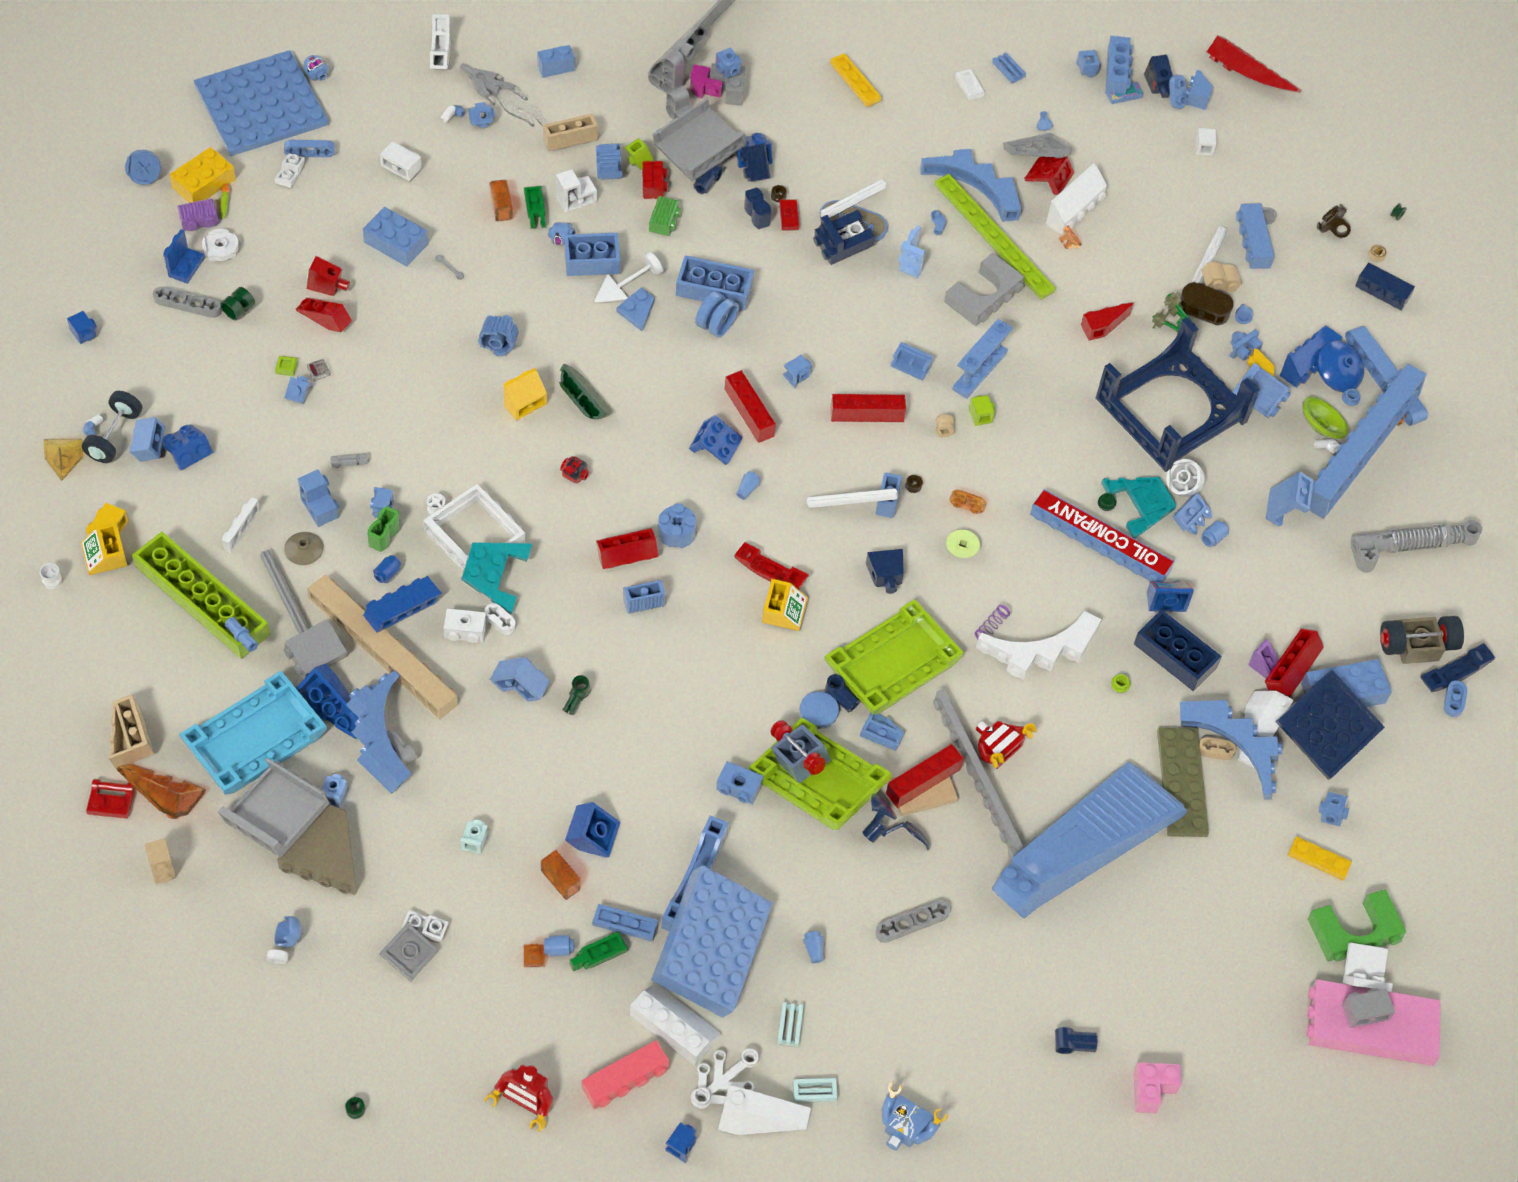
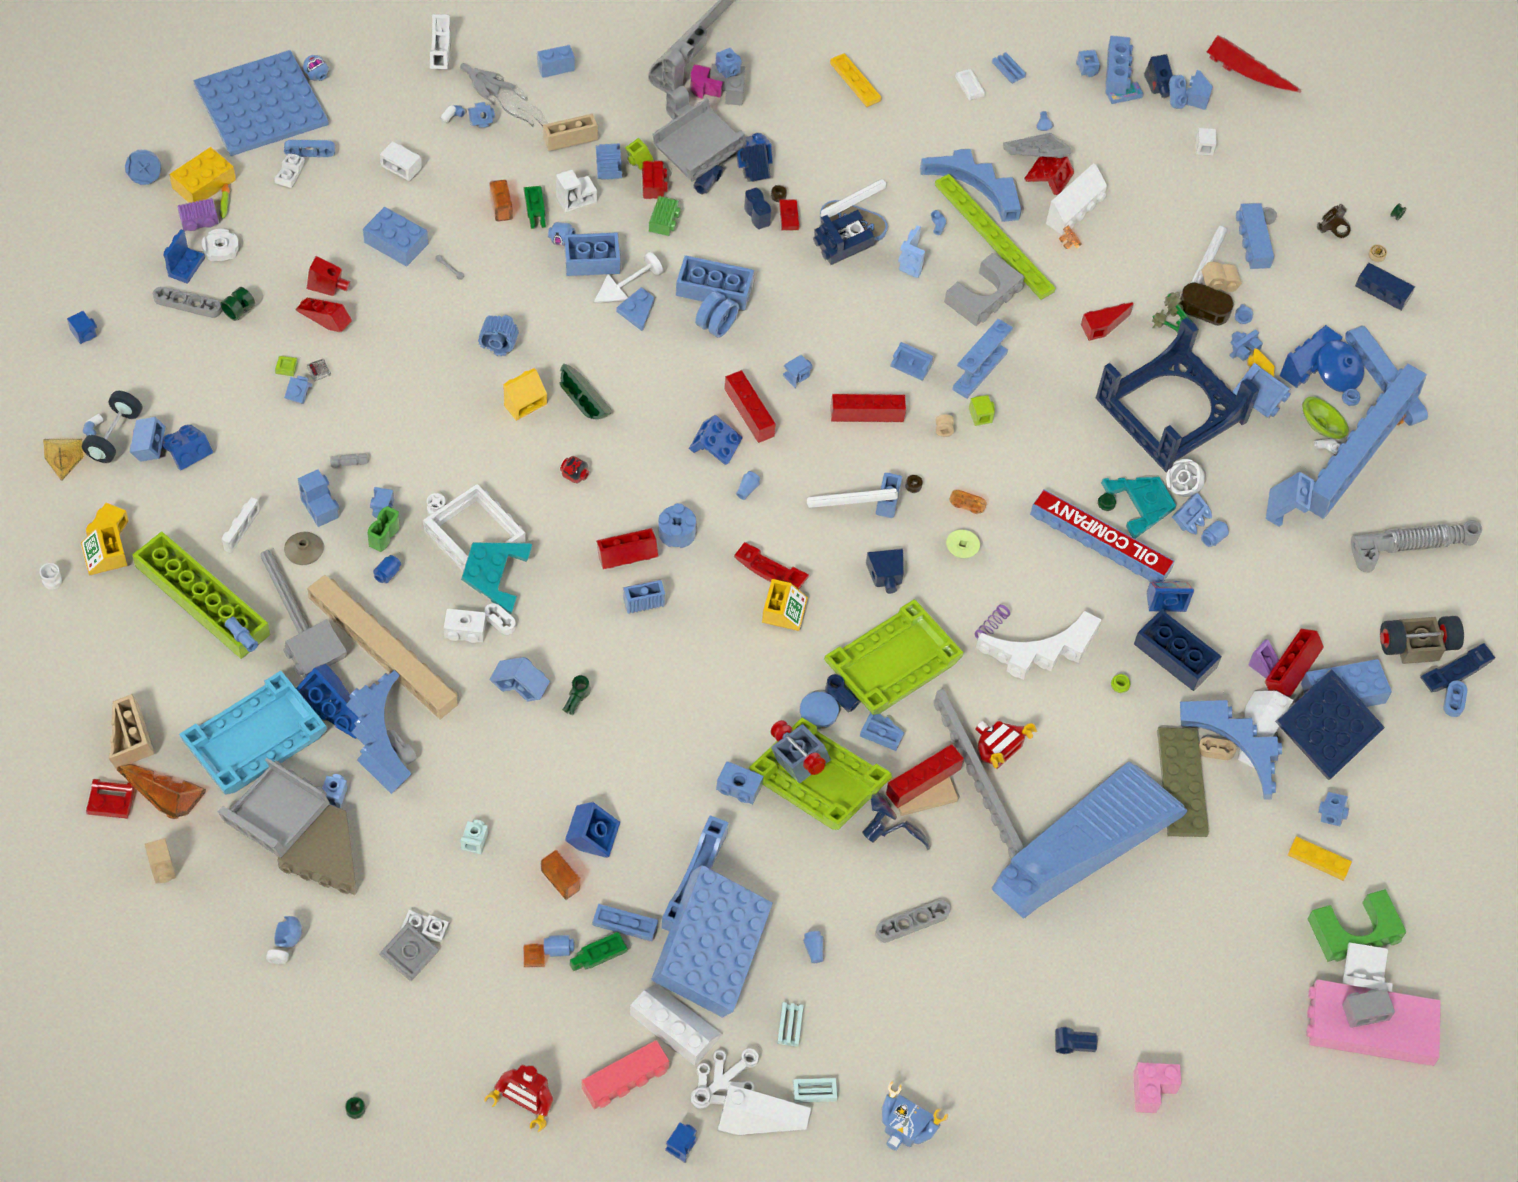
blue brick [363,576,442,633] -> none

